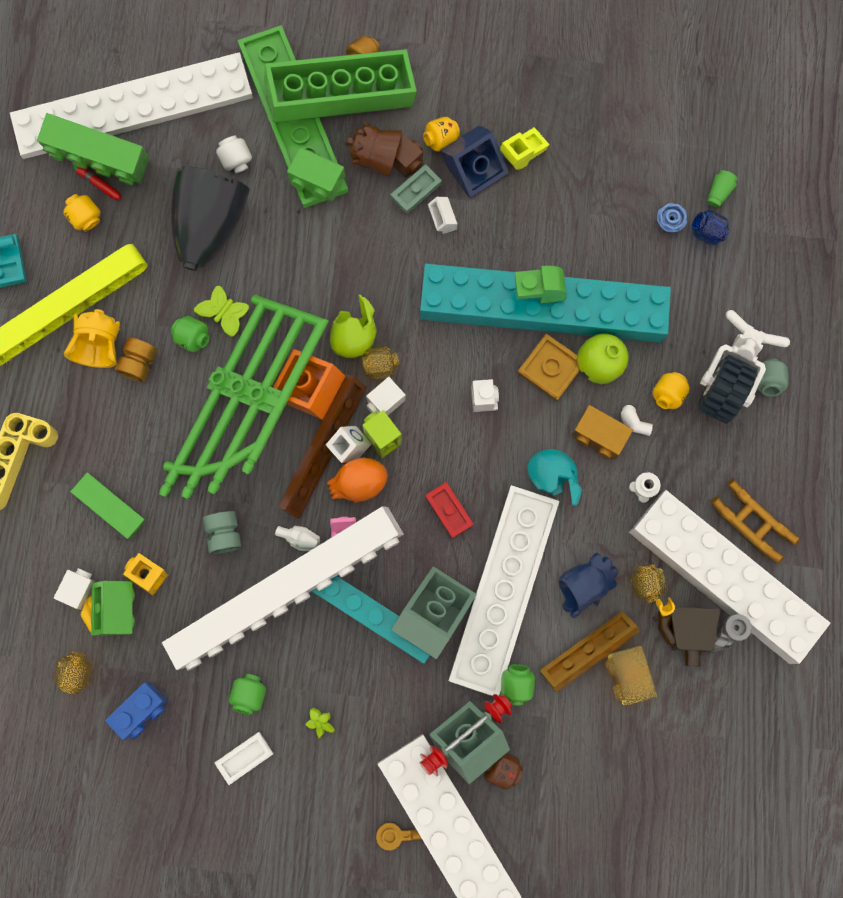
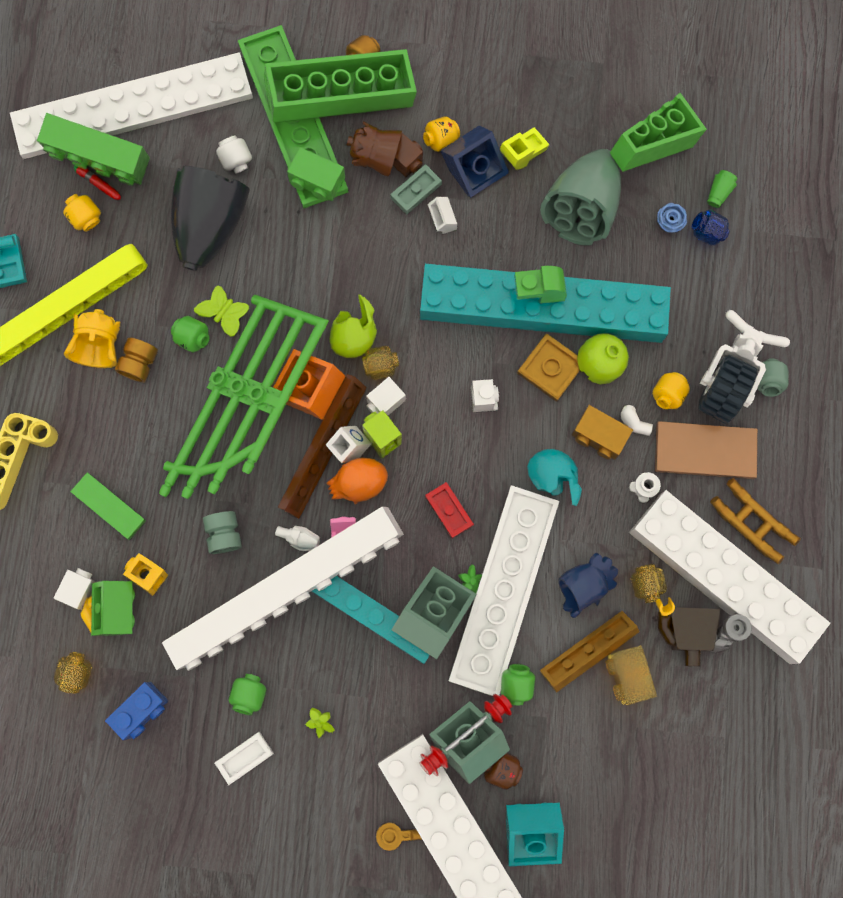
none -> bright green plant [458,565,482,593]
none -> teal slope [506,803,564,866]
none -> sand green cylinder [540,149,621,245]
none -> bright green wedge [610,93,707,172]
none -> medium nougat tile [655,421,757,479]

